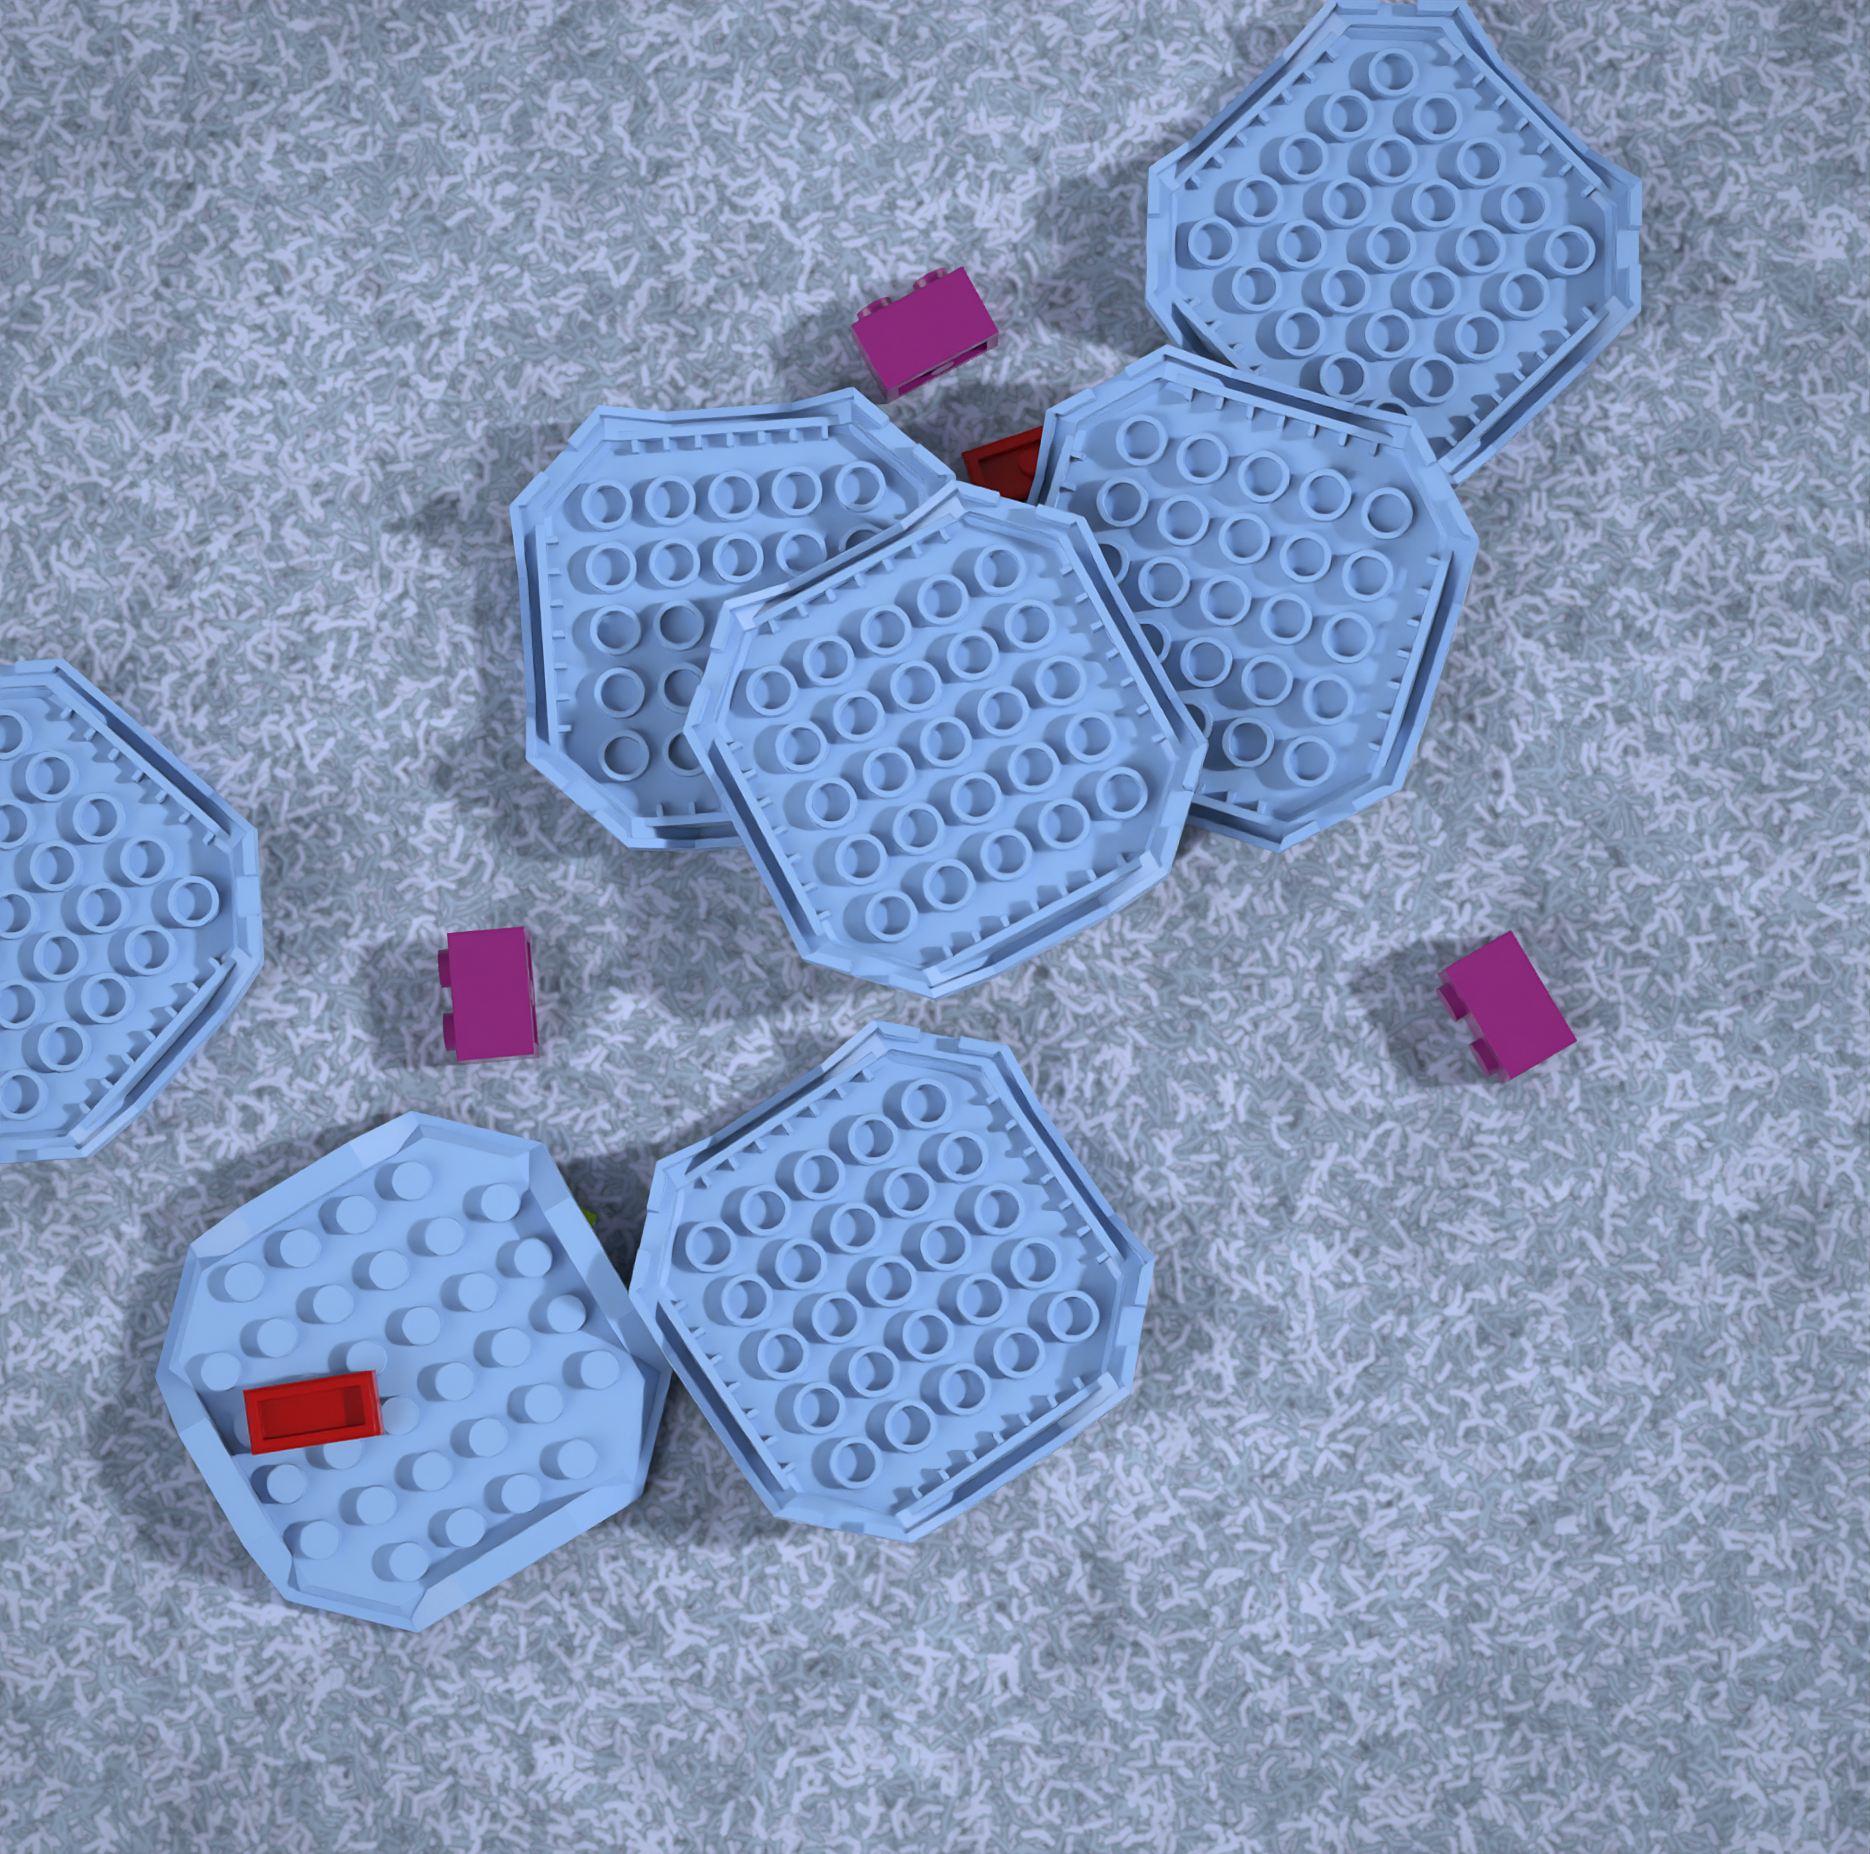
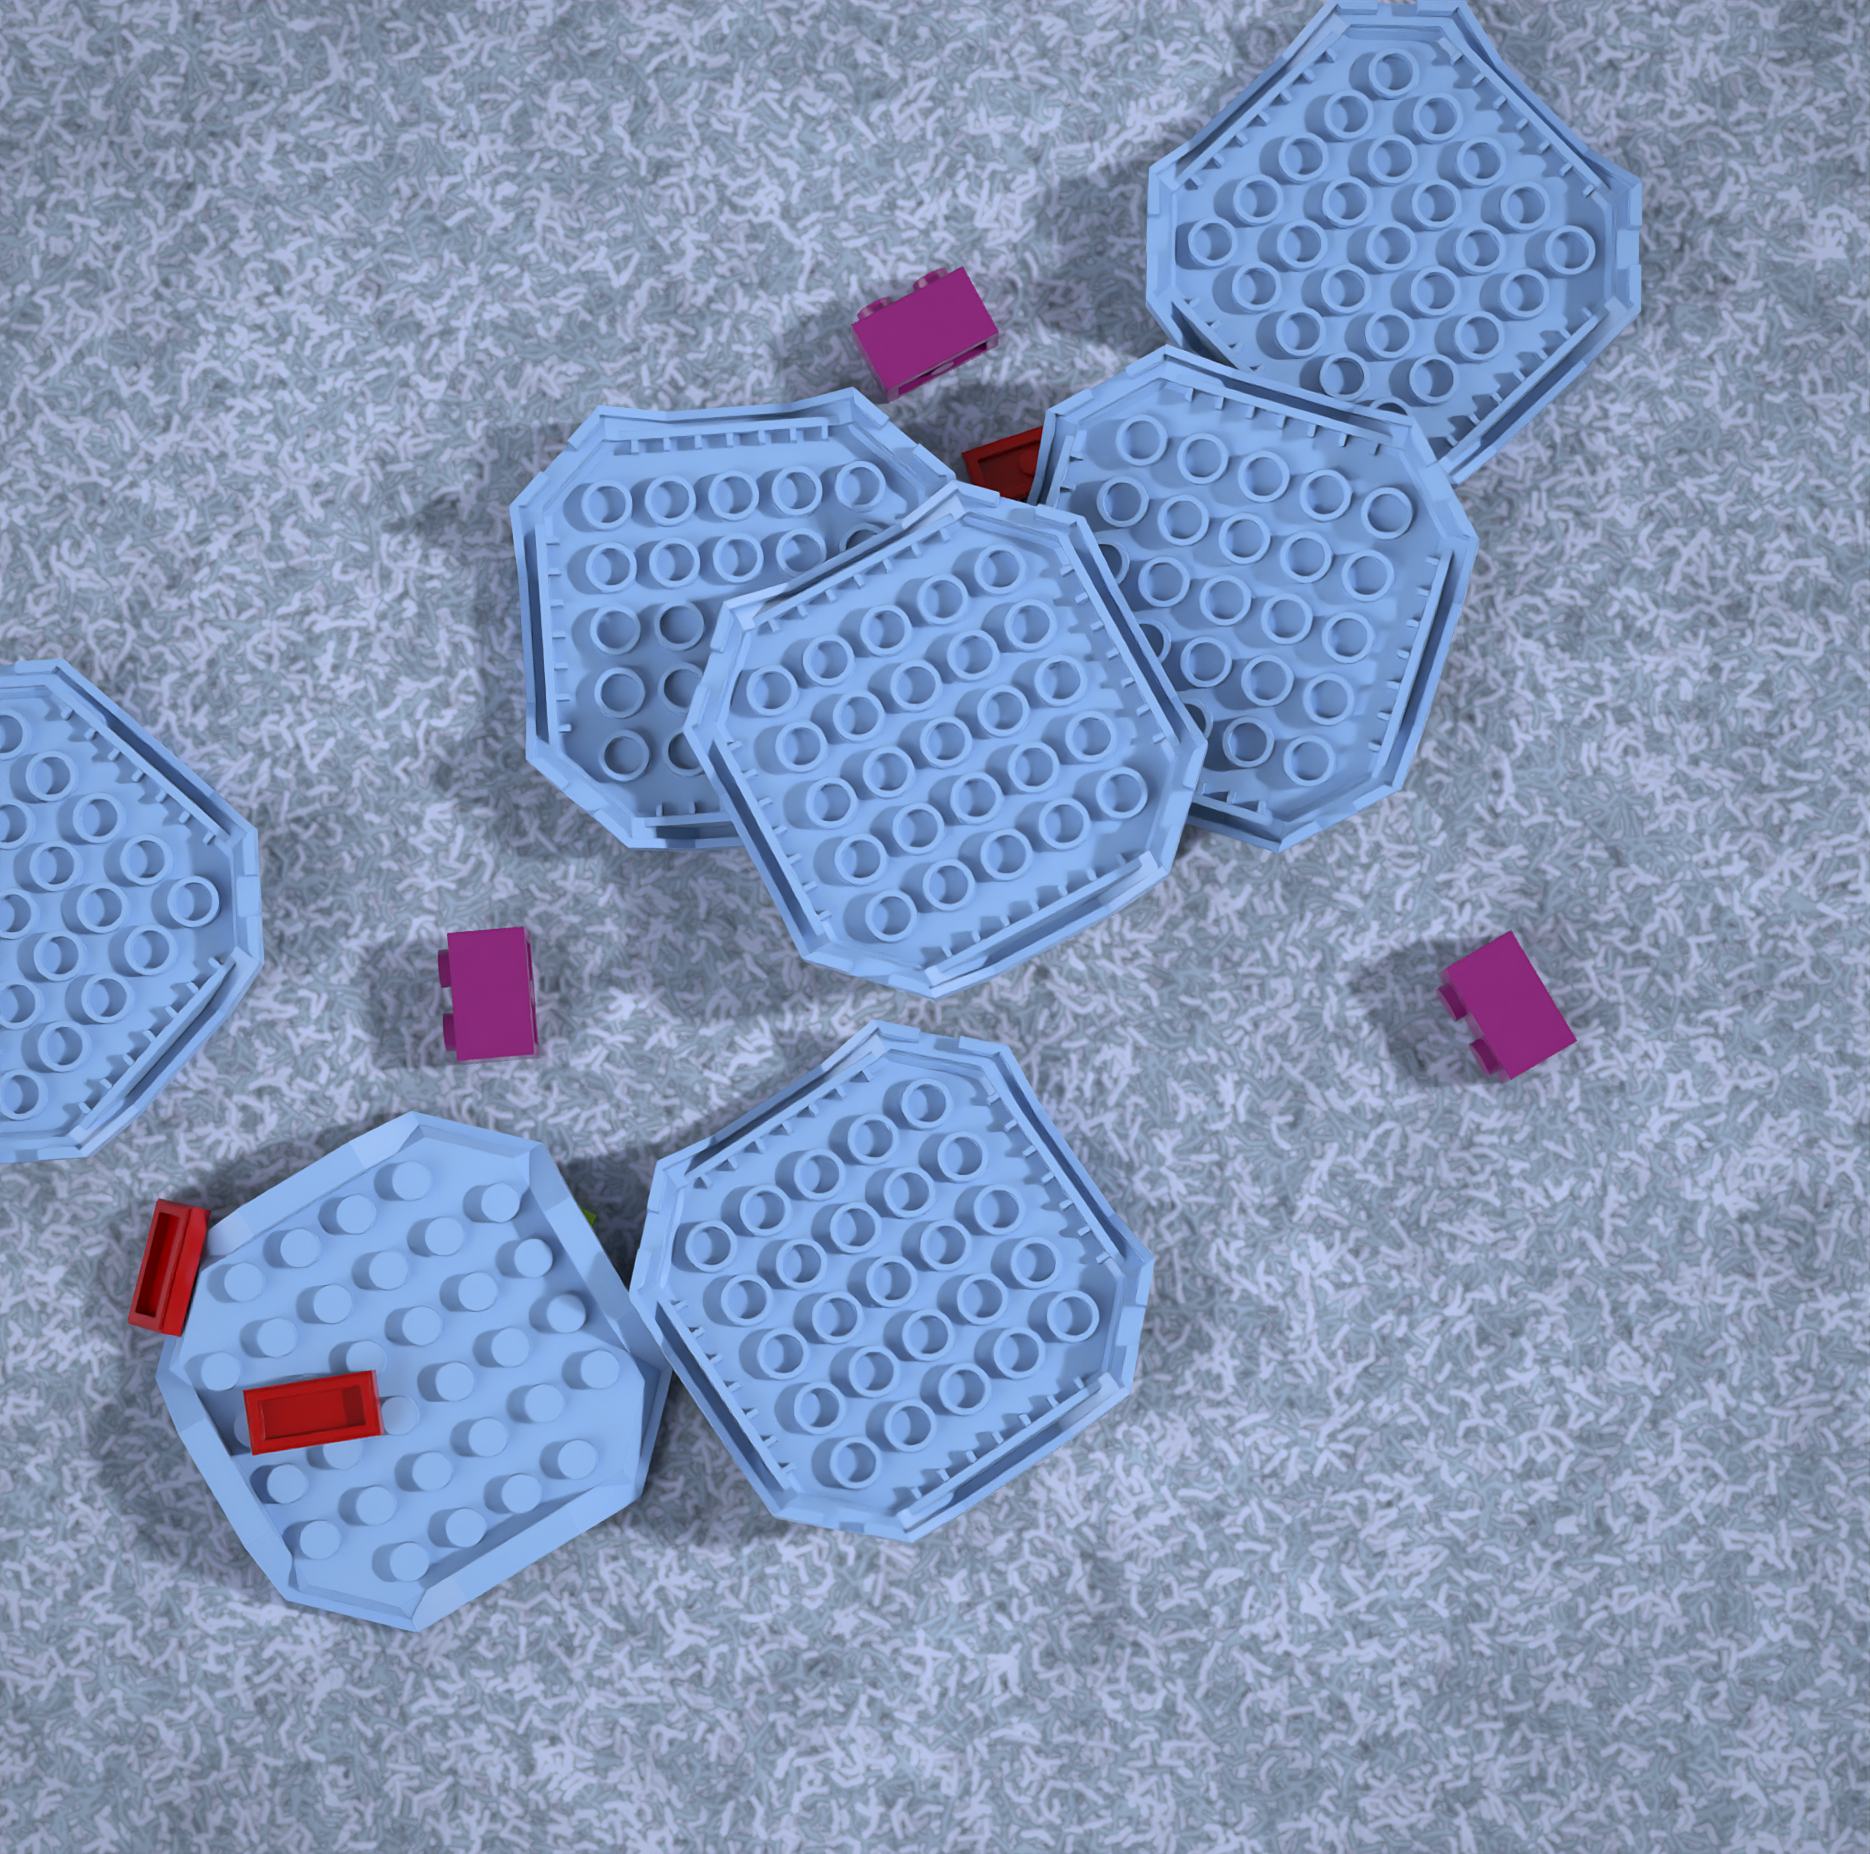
none -> red tile [128,1198,211,1337]

